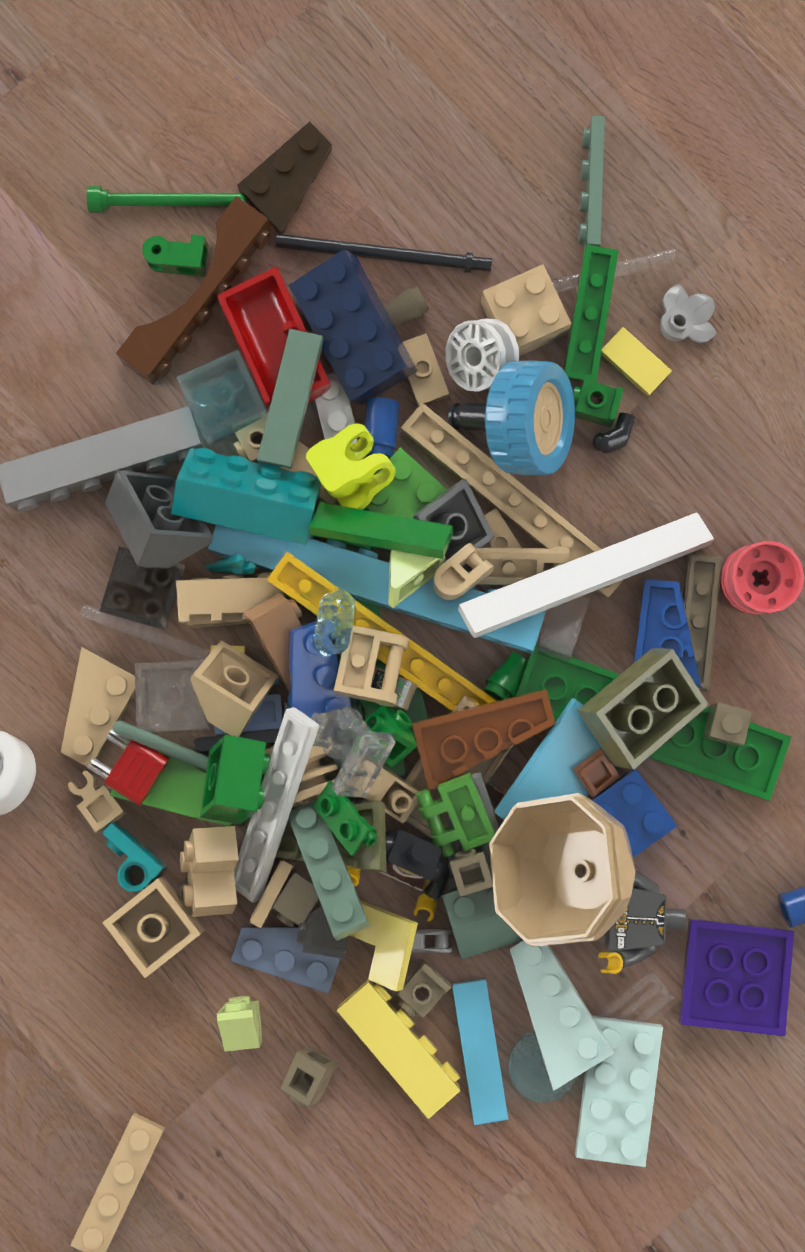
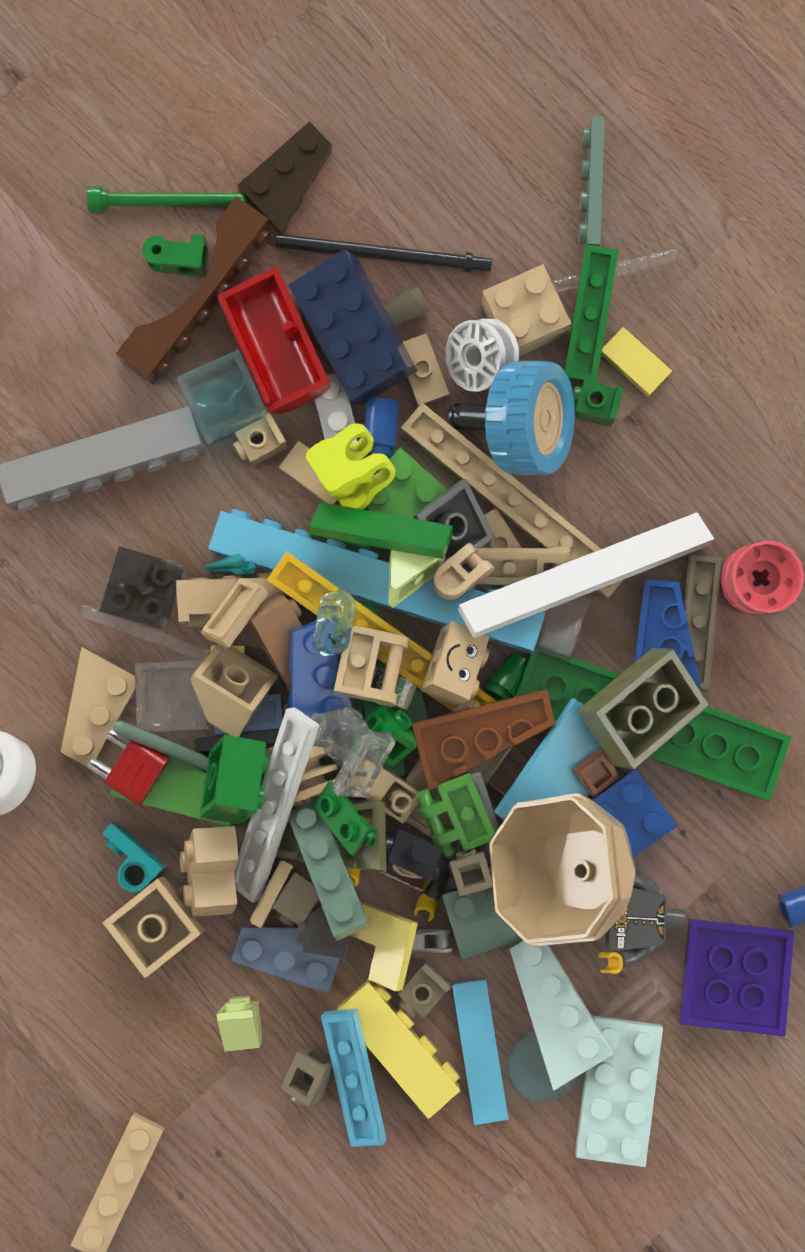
tan plate [68,770,127,835] -> none
dark grey slope [105,470,213,568] -> none
teal brick [171,448,321,545] -> none
sand green tile [257,329,324,469] -> none
black arm [593,412,635,453] -> none
light grey plate [660,284,717,343] -> none
dark tan brick [702,702,752,747] -> none
none -> tan tile [200,578,269,648]
none -> medium azure tile [321,1009,387,1147]
none -> tan brick [421,621,490,706]

